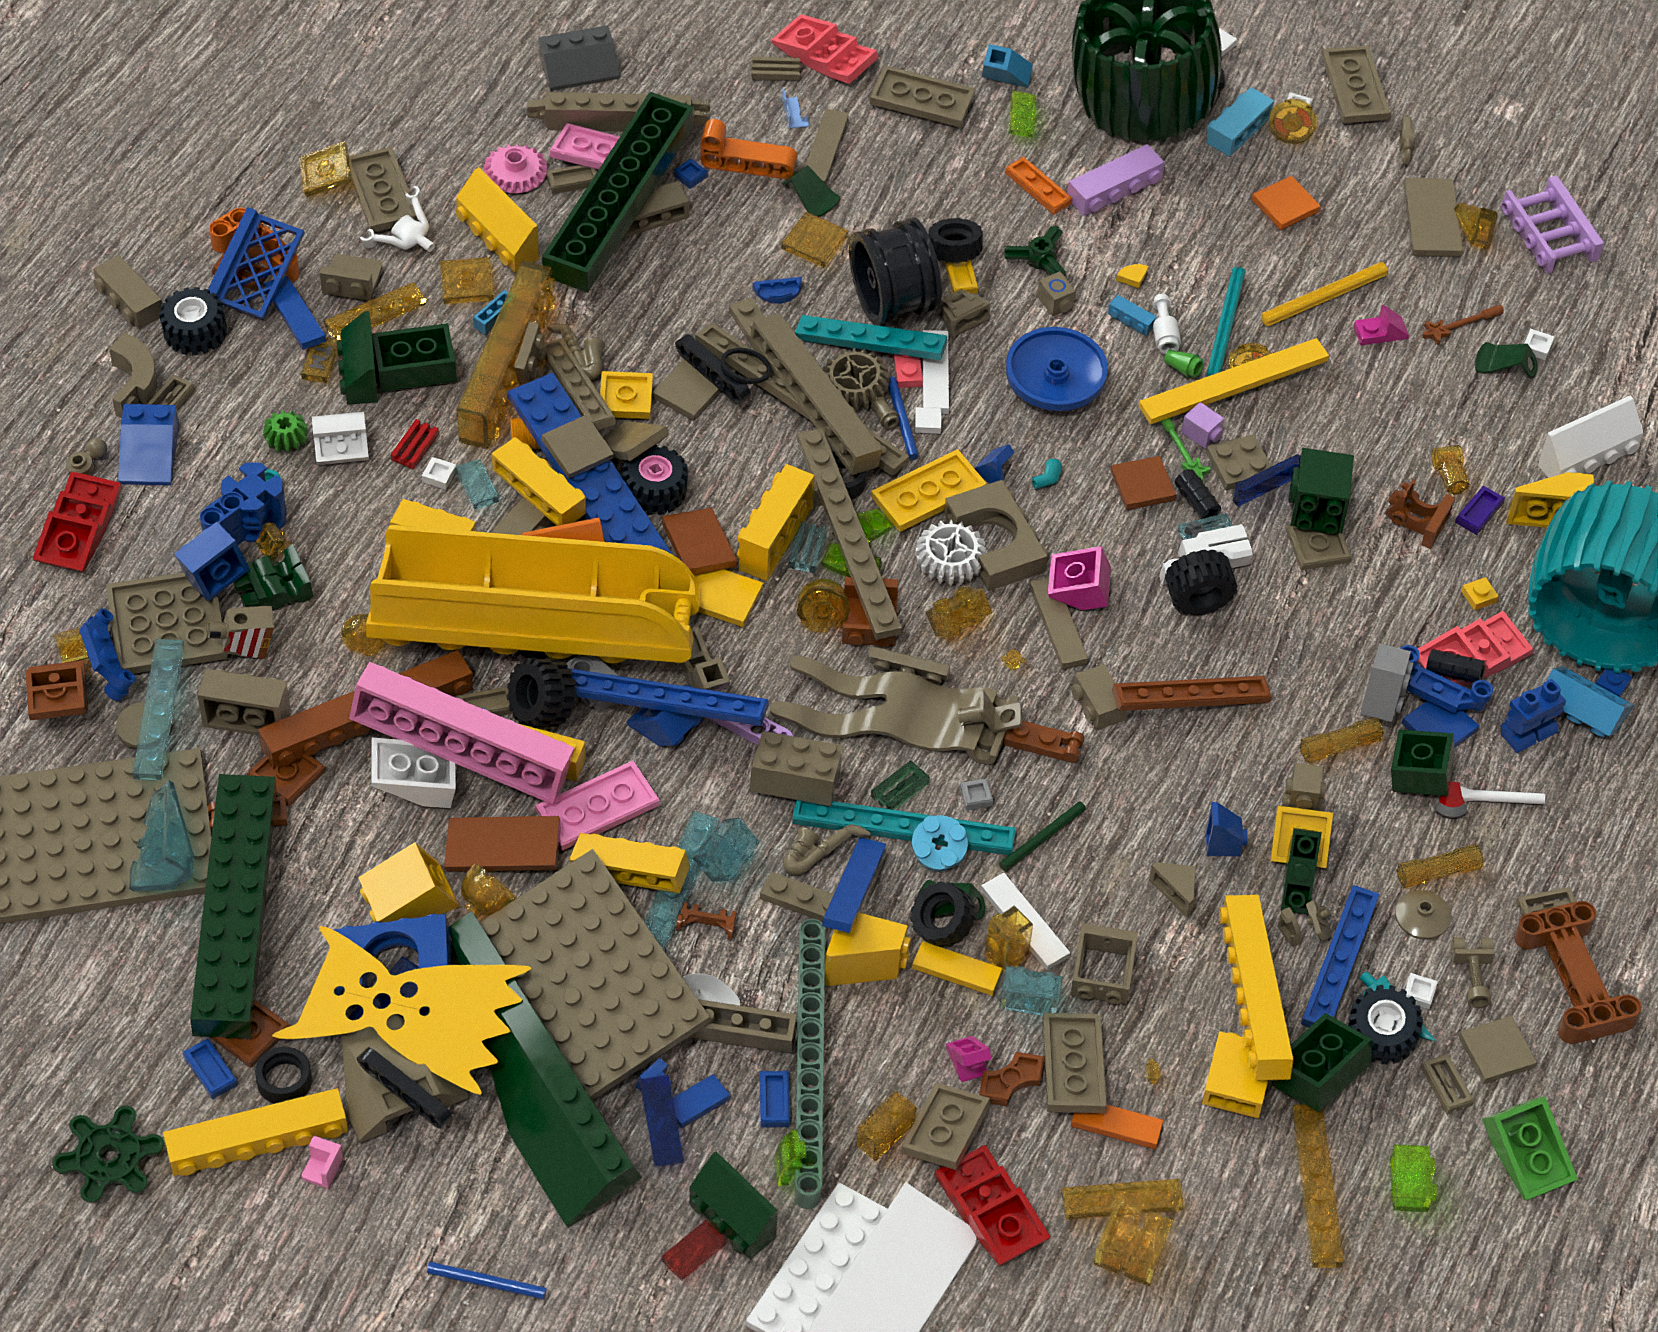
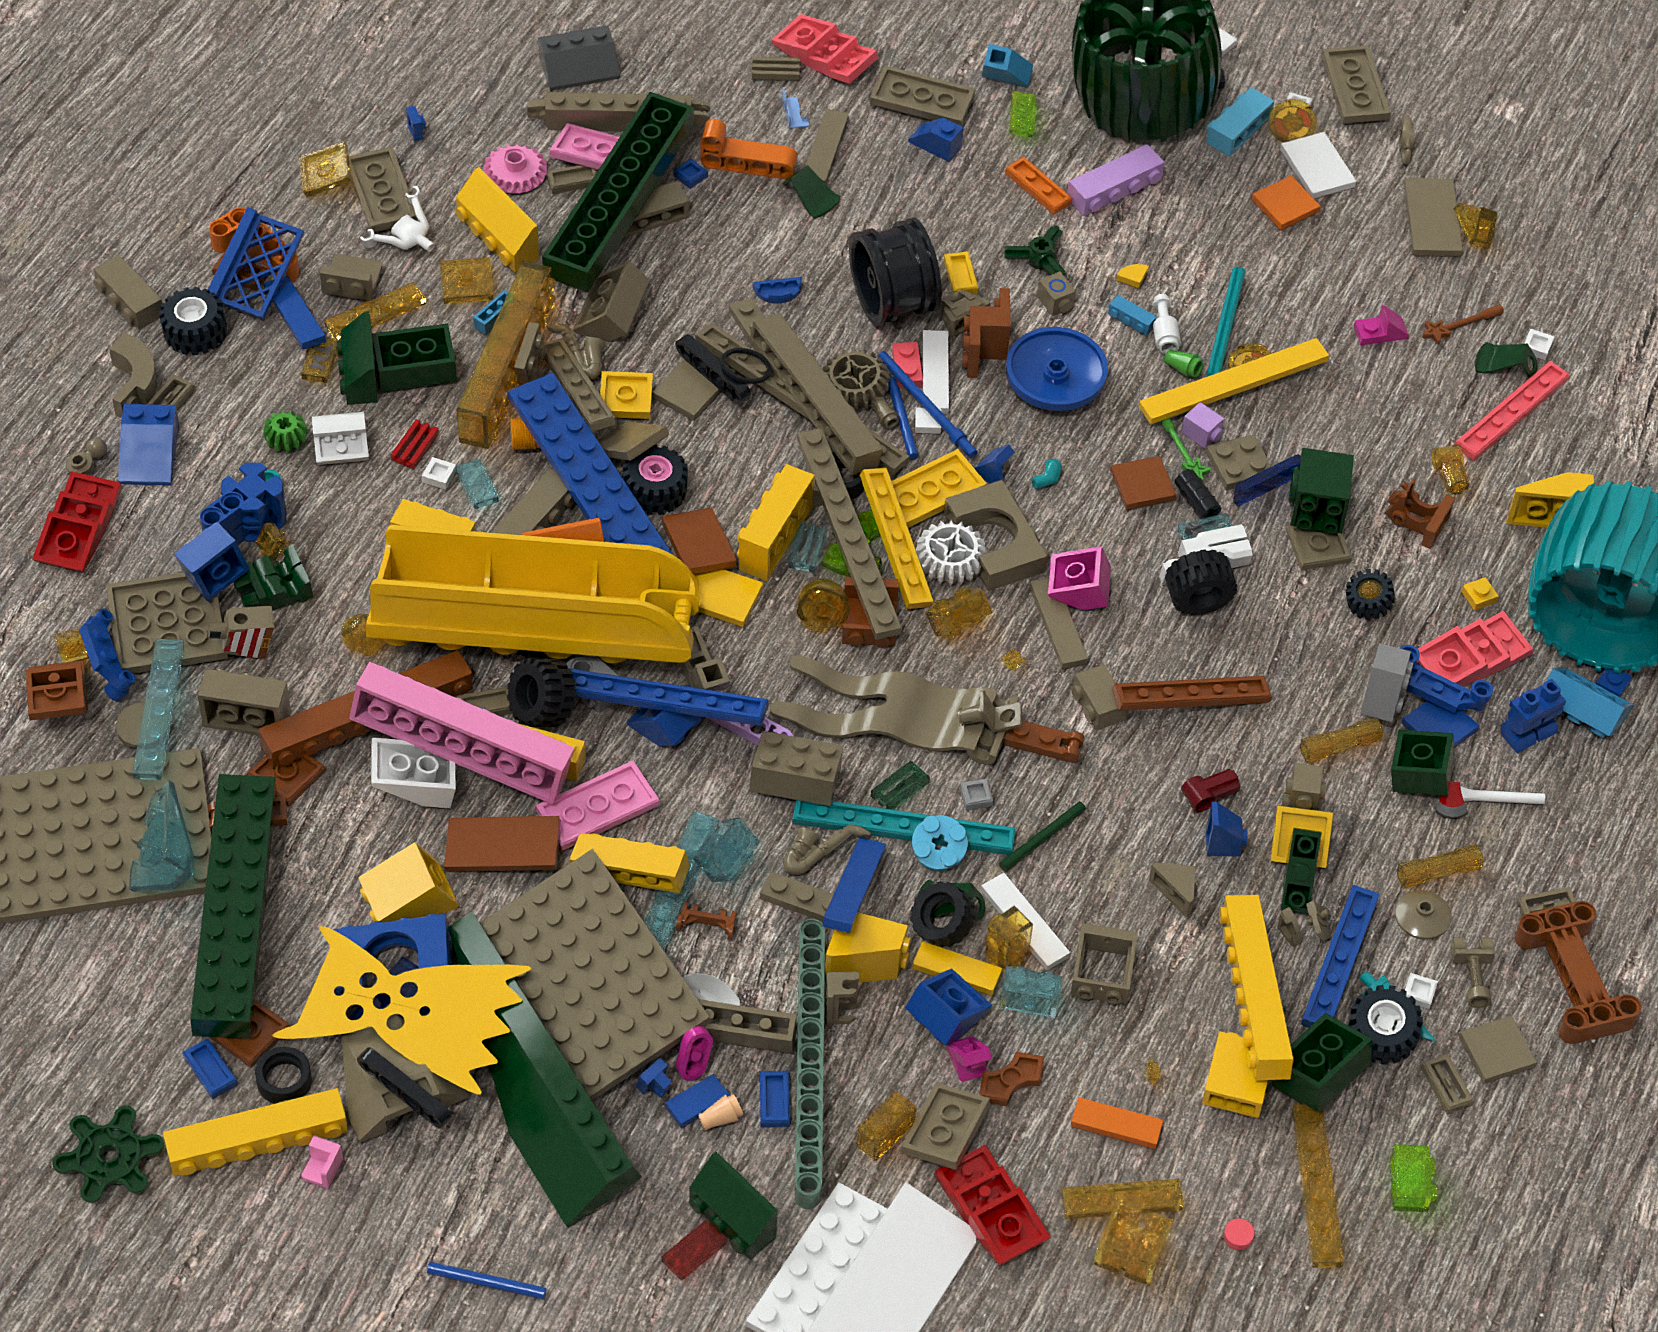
clear yellow cylinder [461,863,516,917] -> none
yellow brick [491,437,586,526] -> none
dark tan tile [541,415,614,479] -> none
clear blue tile [639,1074,684,1168] -> none
clear neon green slope [773,1129,806,1187] -> none
clear yellow tile [781,212,849,267] -> none
teal plate [795,315,948,360] -> none
dark tan plate [868,646,951,684] -> none
black tyre [928,218,983,263] -> none
dark tan plate [1042,1012,1106,1113] -> none
yellow axle [1261,262,1388,326] -> none
black axle [1426,649,1486,683] -> none
dark purple tile [1455,485,1505,535] -> none
bright green slope [1482,1096,1578,1201] -> none
lavender fence [1501,175,1604,274] -> none
white slope [1538,396,1643,478] -> none
none -> blue plate [406,106,426,142]
none -> dark tan slope [573,261,649,342]
none -> dark pink plate [675,1026,713,1081]
none -> light nougat cone [698,1094,744,1131]
none -> dark tan hinge [825,972,859,1027]
none -> yellow plate [860,468,934,609]
none -> blue bar [878,351,978,458]
none -> blue slope [905,968,992,1046]
none -> blue slope [908,118,964,162]
none -> dark orange bracket [962,288,1011,378]
none -> dark red piece [1181,769,1241,812]
none -> coral tile [1223,1219,1254,1250]
none -> white tile [1280,132,1356,199]
none -> black wheel [1345,569,1395,620]
none -> coral tile [1454,361,1570,461]

